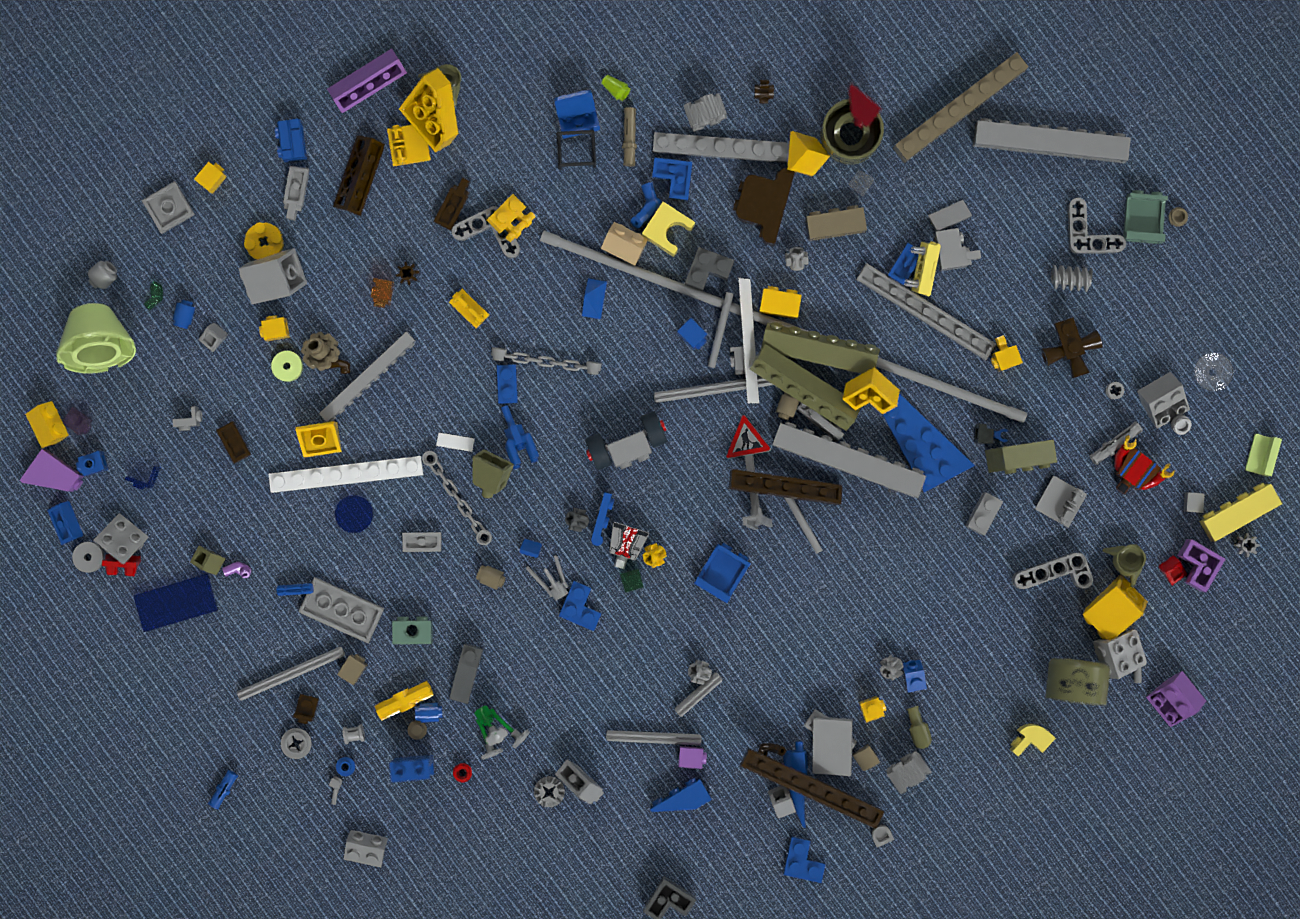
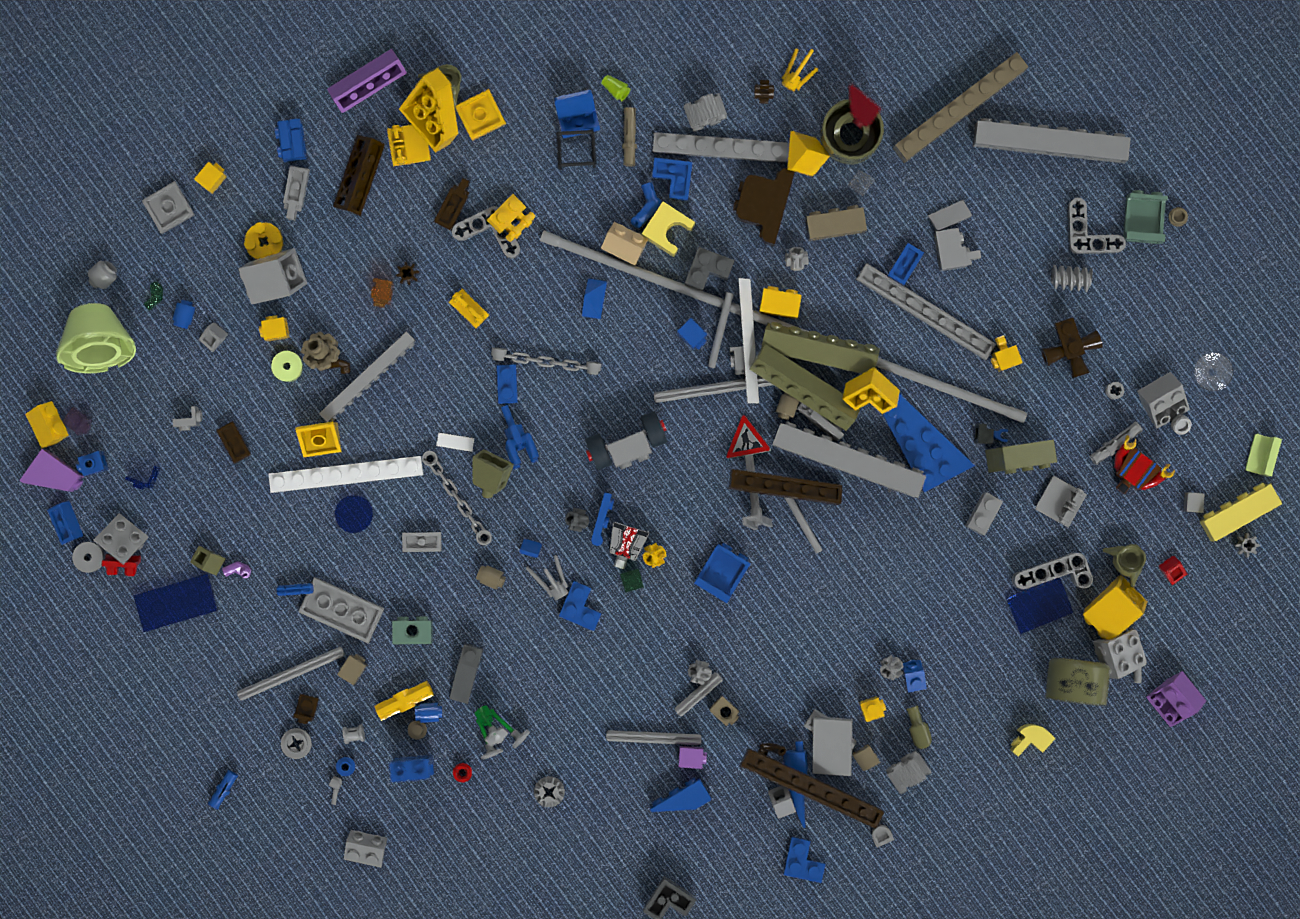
light grey hinge [555,760,604,804] -> none
light yellow piece [904,241,941,297] -> none
medium lavender brick [1177,539,1225,592] -> none
none -> yellow plate [455,89,506,141]
none -> dark tan brick [709,695,739,726]
none -> yellow plant [782,48,818,92]
none -> clear blue piece [1006,577,1074,634]

